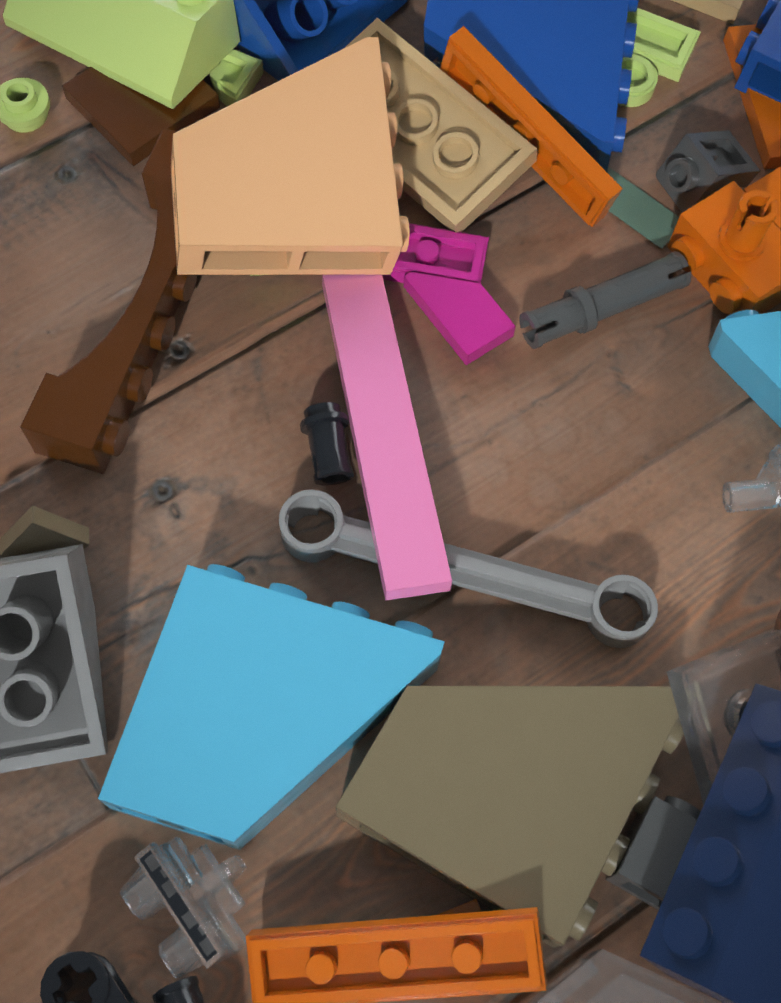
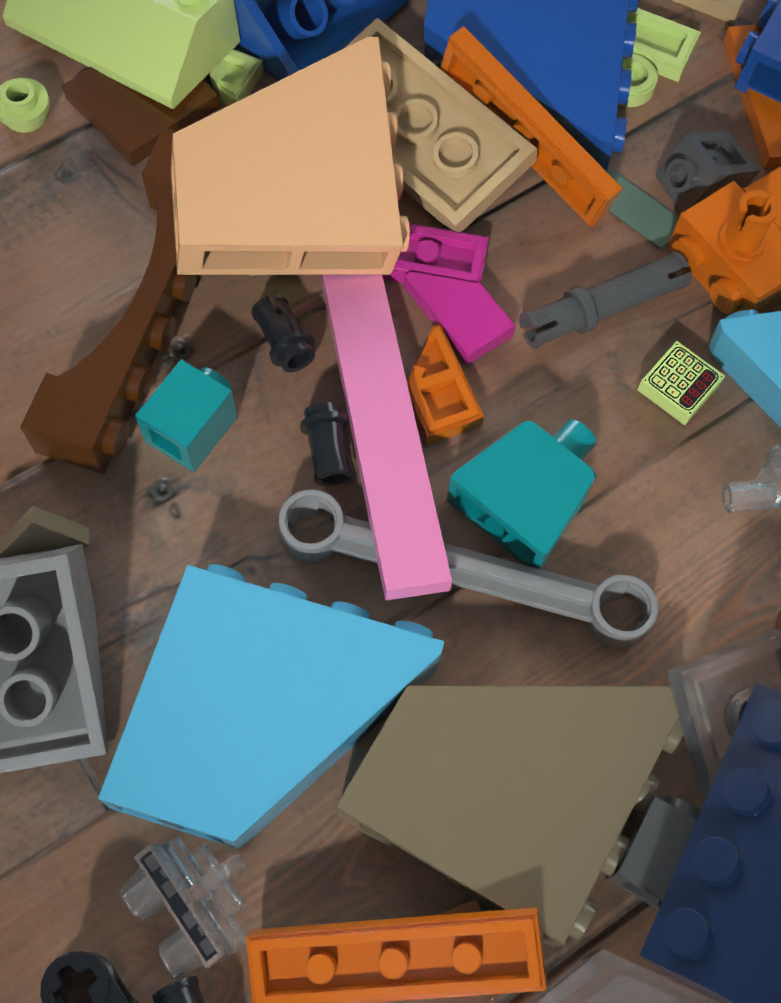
none -> teal brick [135,359,238,473]
none -> black pin [251,293,315,372]
none -> orange tile [407,324,484,445]
none -> teal torso [446,419,597,570]
none -> yellowish green tile [637,341,725,425]

